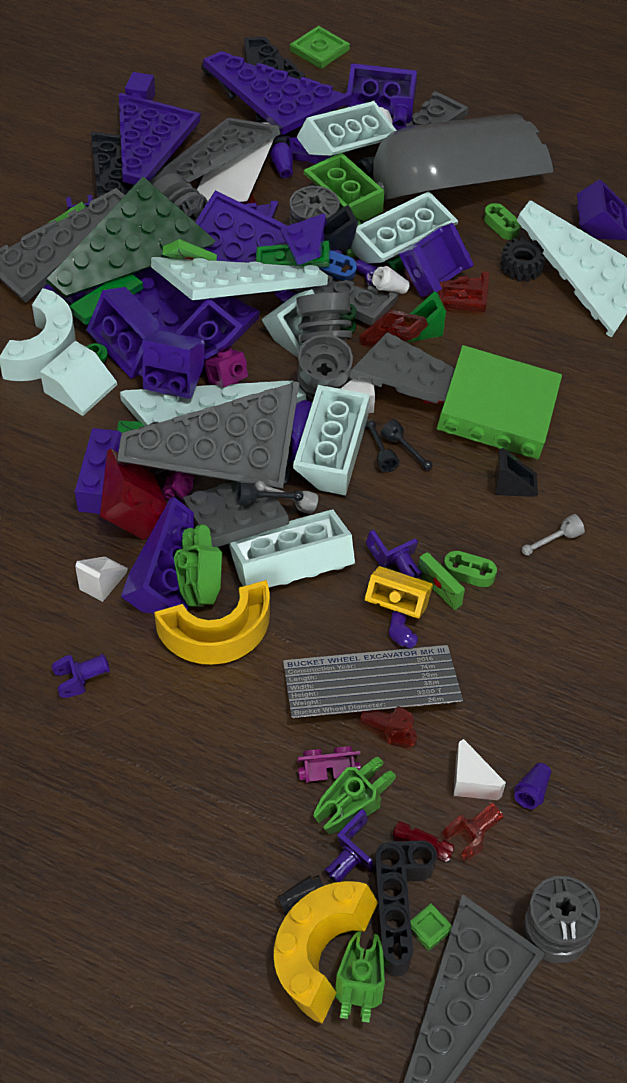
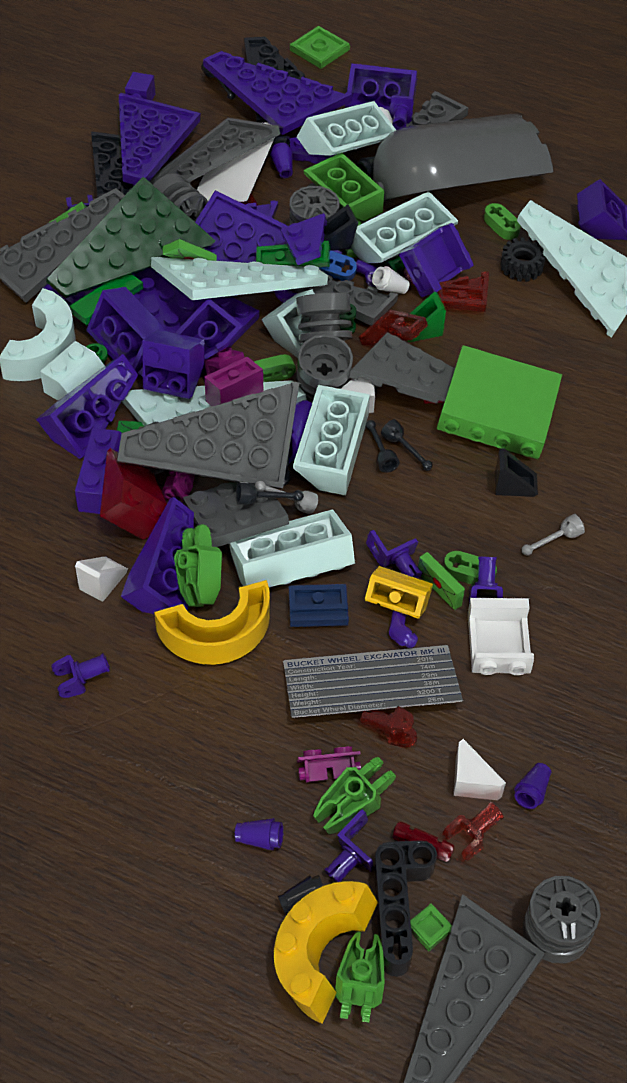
none -> dark purple wedge [36,354,138,459]
none -> magenta panel [204,357,264,406]
none -> dark purple cone [235,818,283,851]
none -> bright green beam [254,354,296,382]
none -> dark blue plate [289,584,349,627]
none -> white panel [468,598,534,675]
none -> dark purple piece [469,557,503,604]

